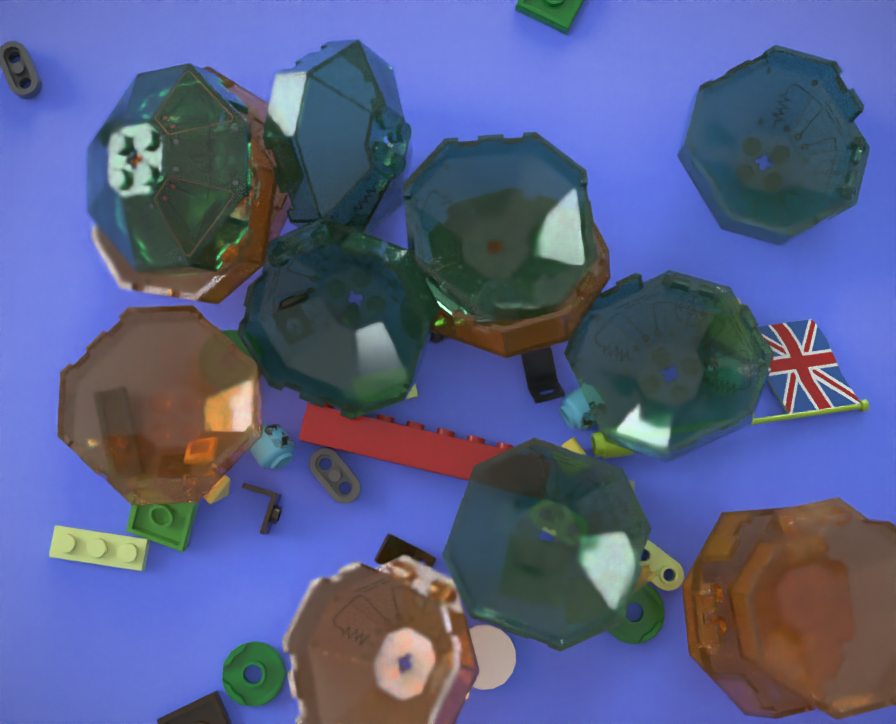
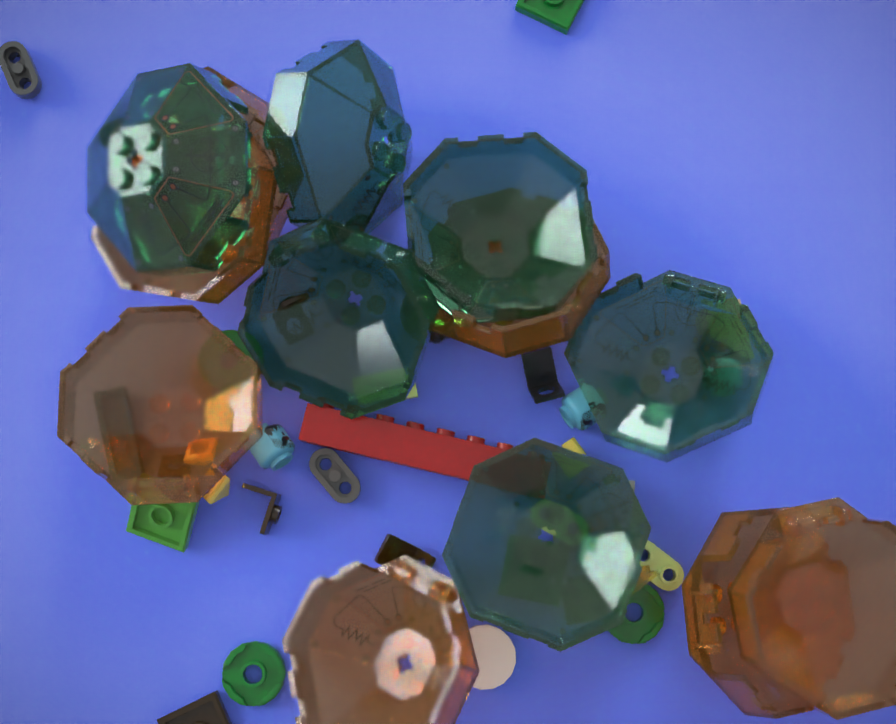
yellowish green plate [49,525,150,571] -> none
flag [591,319,869,459] -> none
windscreen [677,45,870,246] -> none

